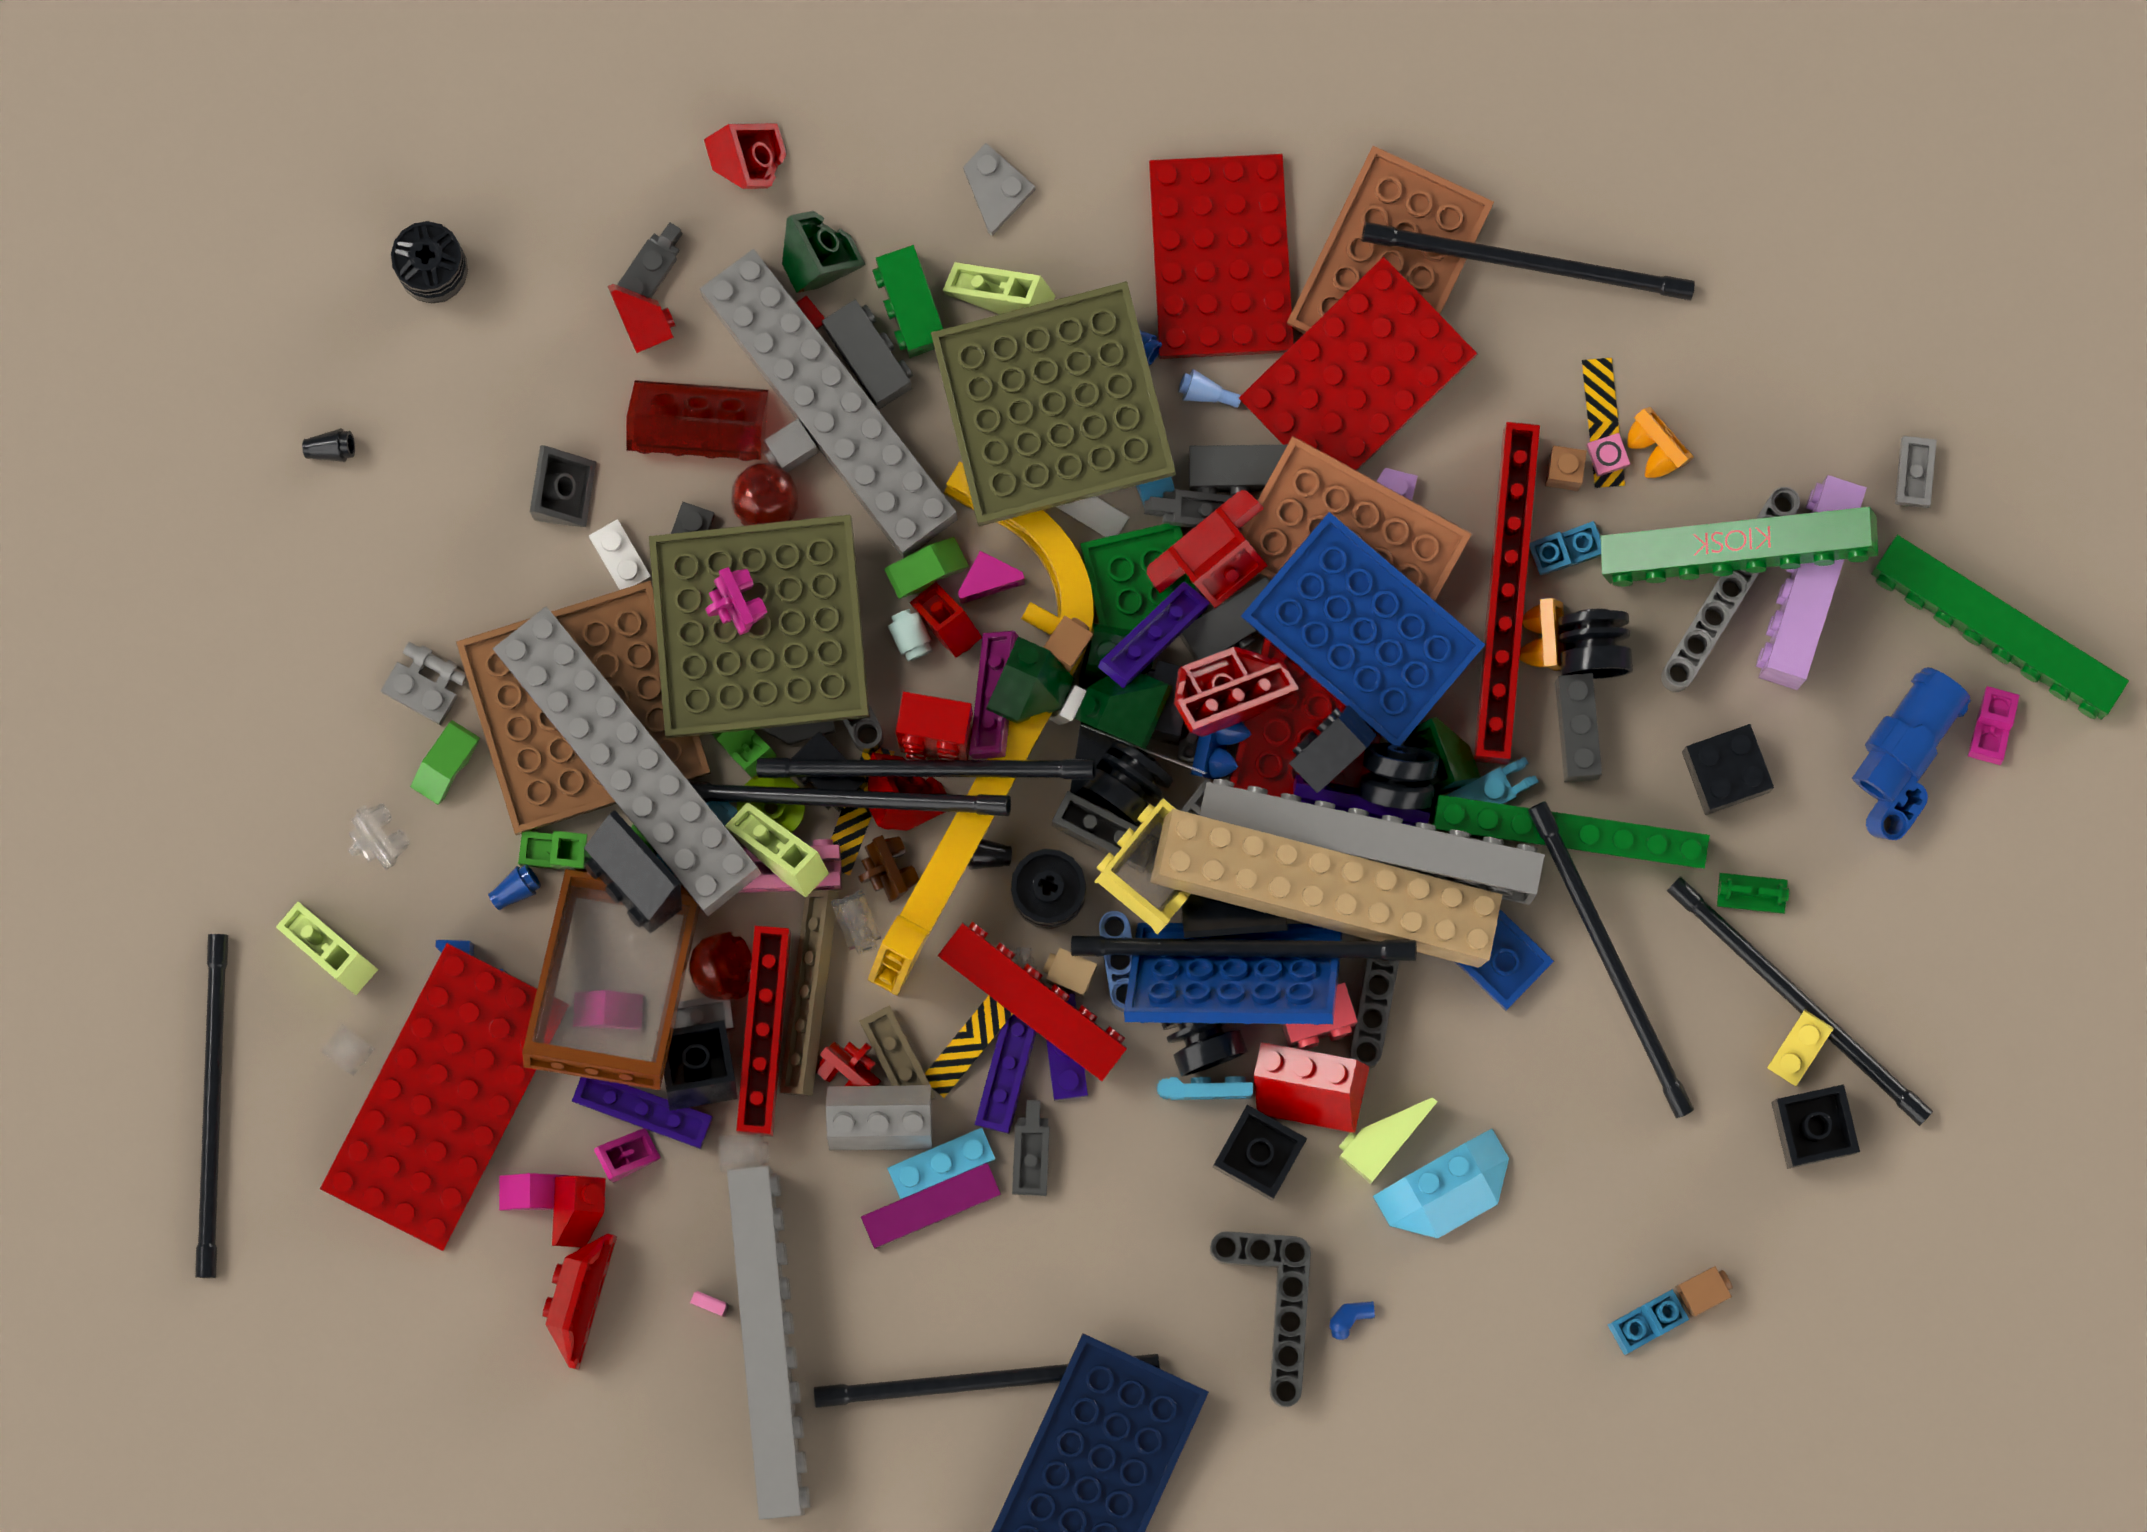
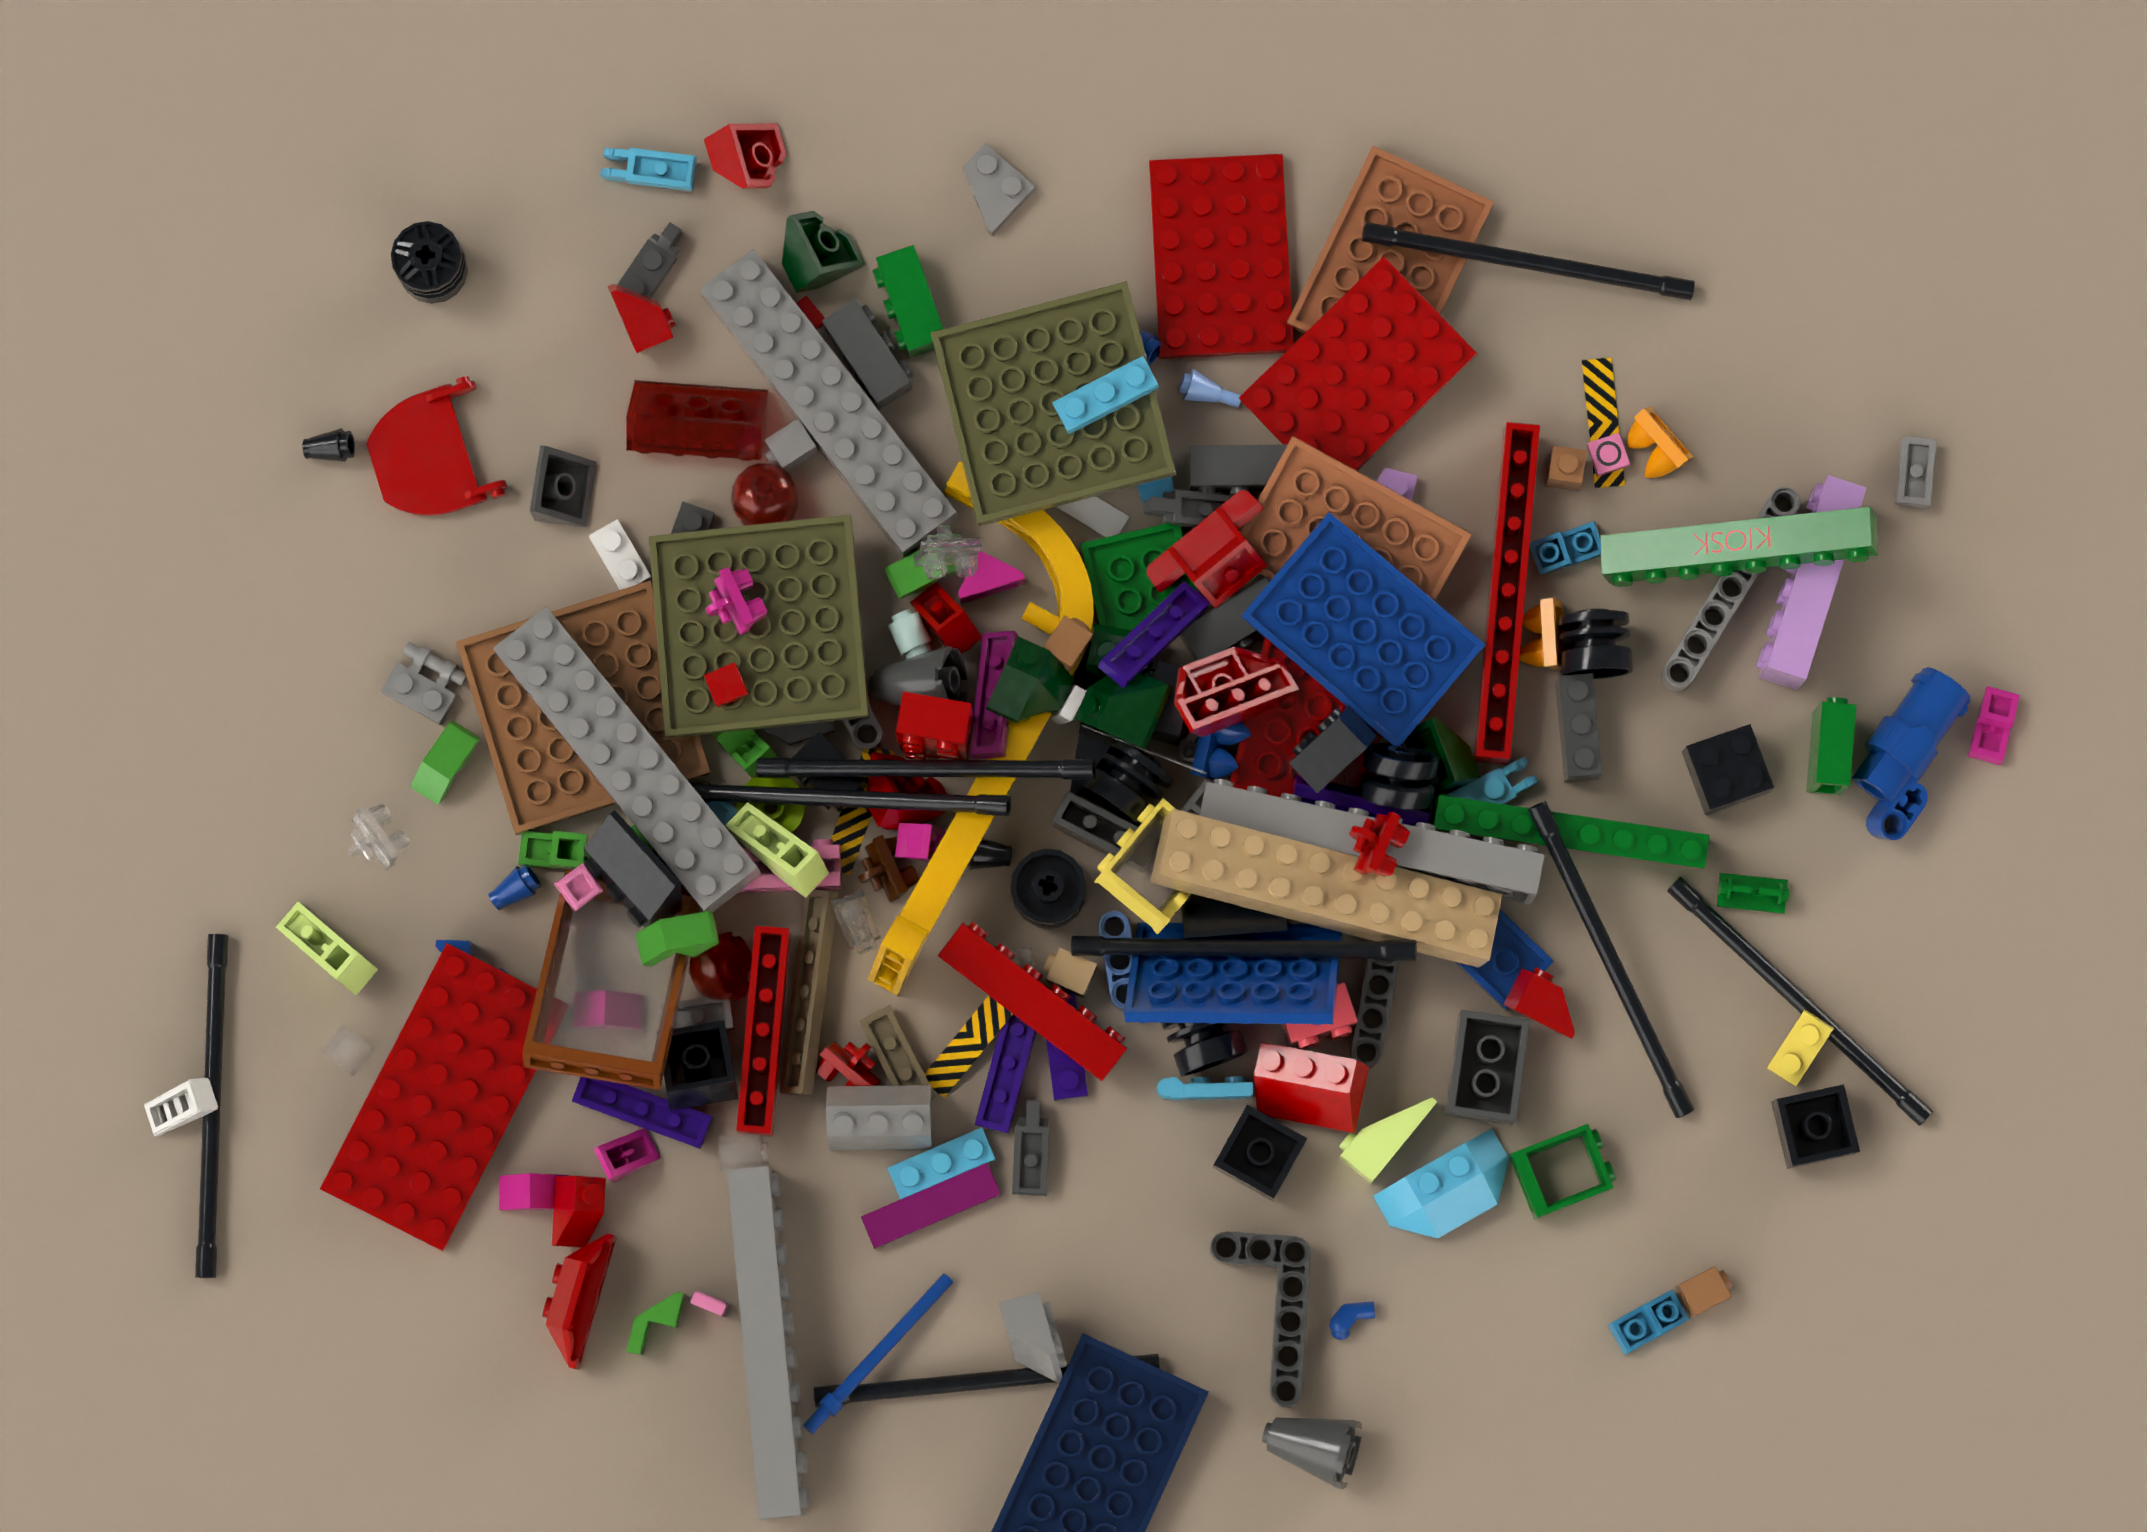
yellowish green slope [943,262,1056,314] -> none
green brick [1871,534,2129,720] -> none
none -> white slope [144,1078,218,1136]
none -> red piece [366,376,508,516]
none -> bright pink tile [554,863,603,911]
none -> medium azure hinge [600,148,697,192]
none -> bright green slope [626,1292,686,1356]
none -> bright green slope [635,911,719,967]
none -> red tile [703,662,749,708]
none -> blue bar [802,1273,953,1435]
none -> dark grey cone [869,646,967,706]
none -> dark pink slope [895,823,946,862]
none -> clear hips [913,524,982,579]
none -> light grey slope [999,1291,1067,1382]
none -> medium azure plate [1052,356,1159,435]
none -> dark grey cone [1262,1417,1362,1489]
none -> red hips [1349,812,1410,877]
none -> dark grey brick [1445,1010,1530,1125]
none -> red slope [1503,967,1575,1039]
none -> green window [1509,1124,1616,1220]
none -> green brick [1806,697,1856,795]

